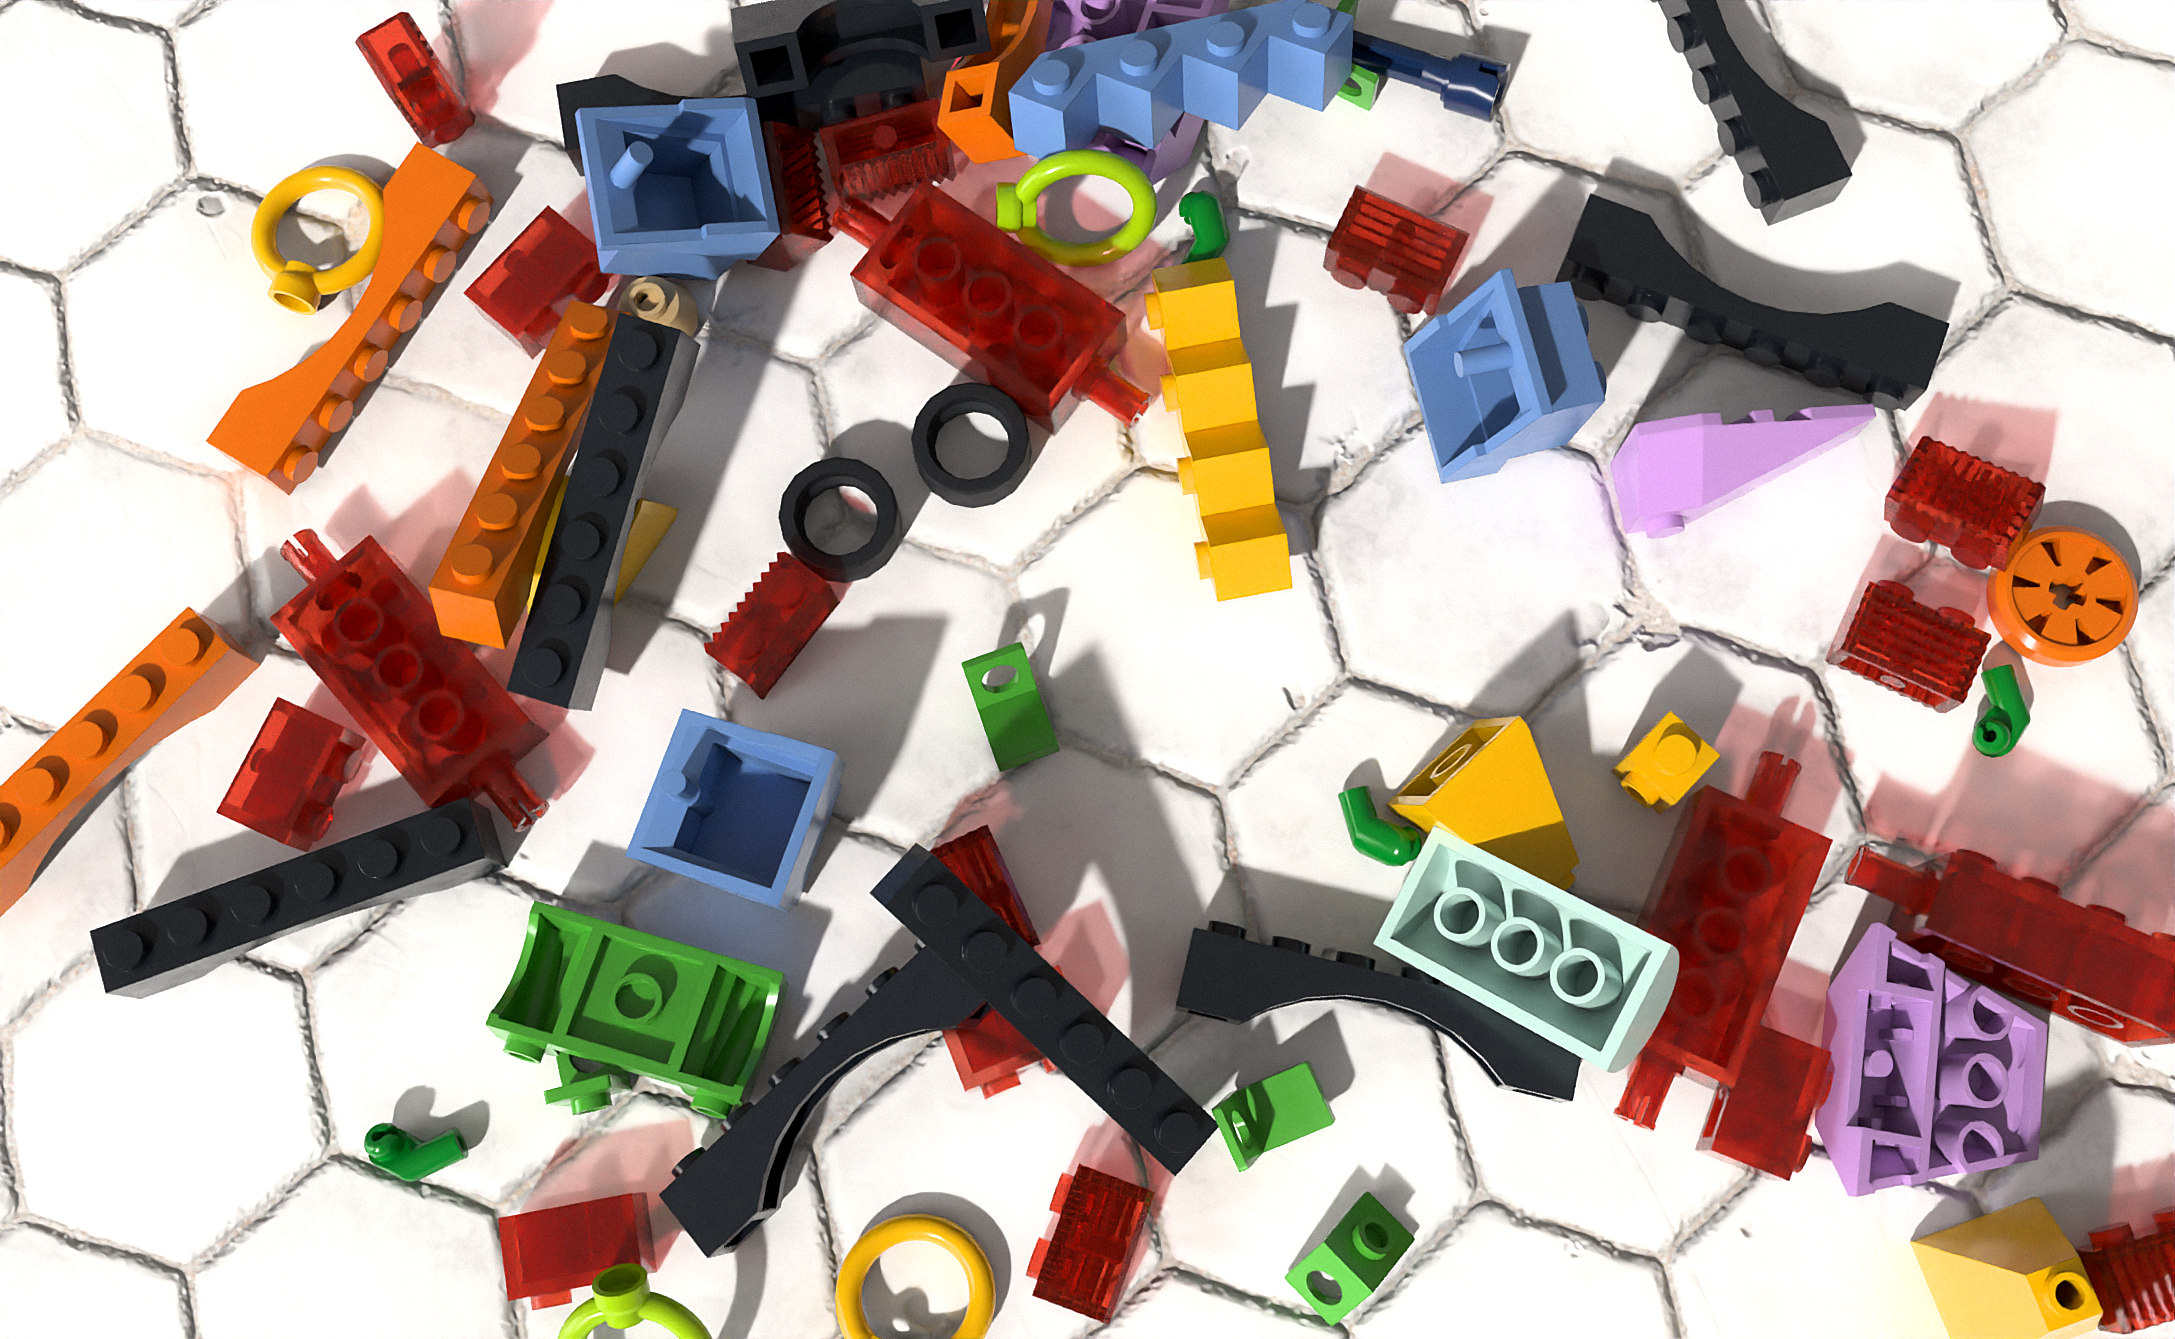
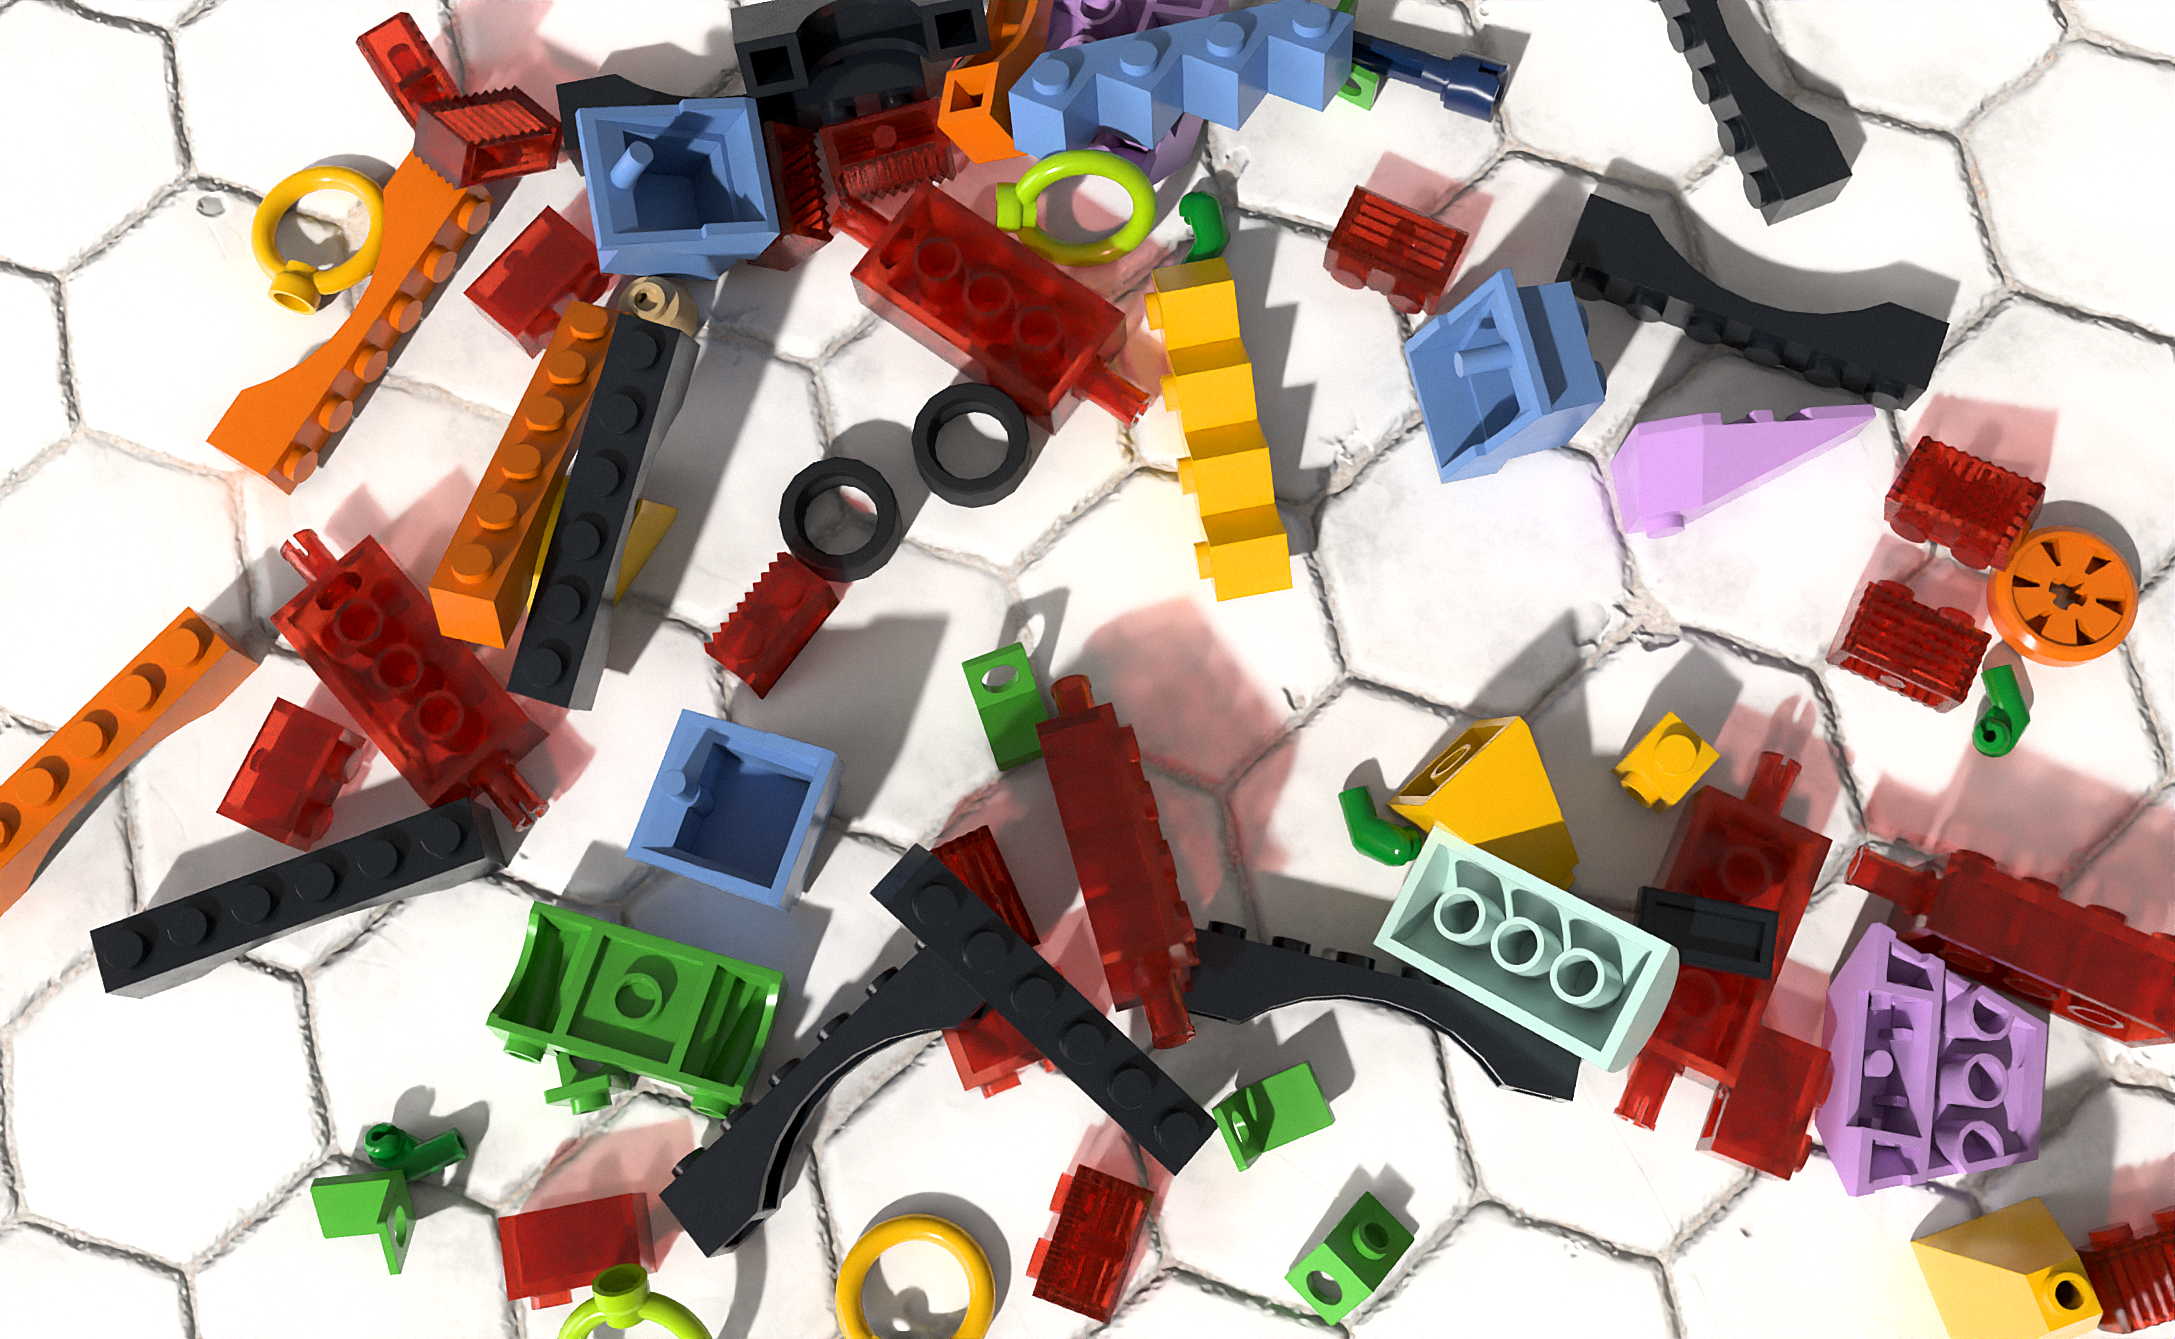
none -> bright green bracket [310,1169,417,1275]
none -> clear red brick [412,85,563,191]
none -> clear red brick [1035,674,1201,1050]
none -> black tile [1633,886,1780,981]

